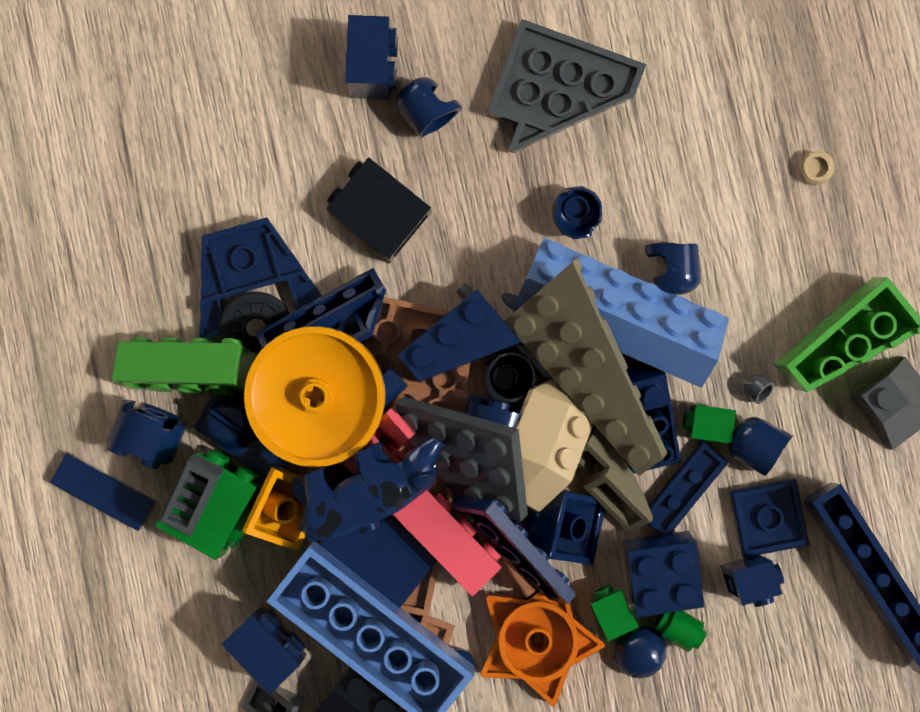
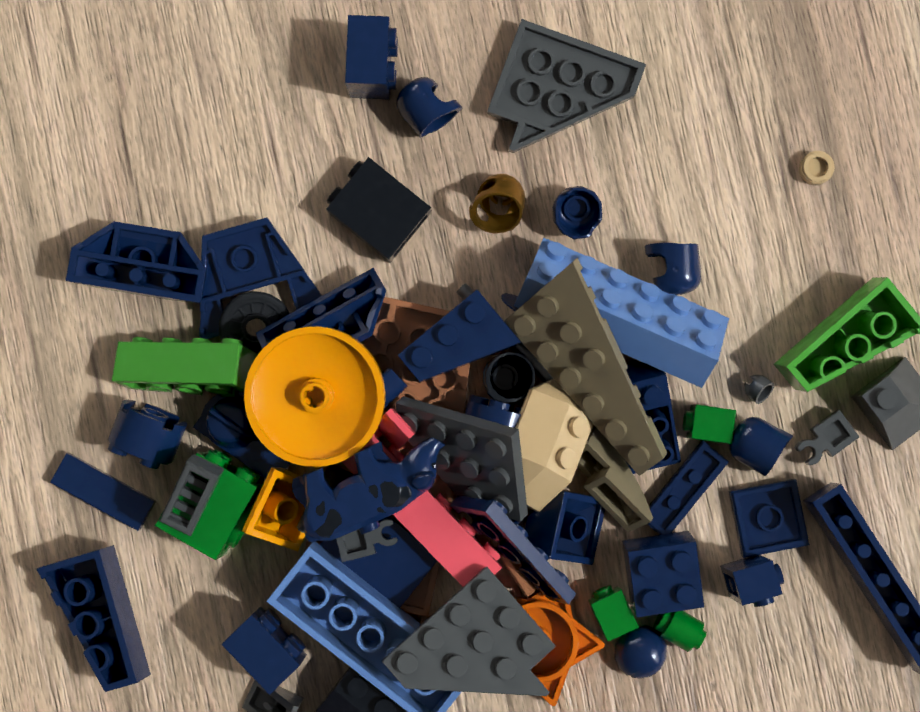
none -> dark blue wedge [36,545,151,692]
none -> dark blue wedge [66,221,207,303]
none -> dark grey plate [336,519,398,562]
none -> dark grey wing [381,567,556,696]
none -> pearl gold helmet [469,174,525,234]
none -> dark grey plate [795,410,859,465]

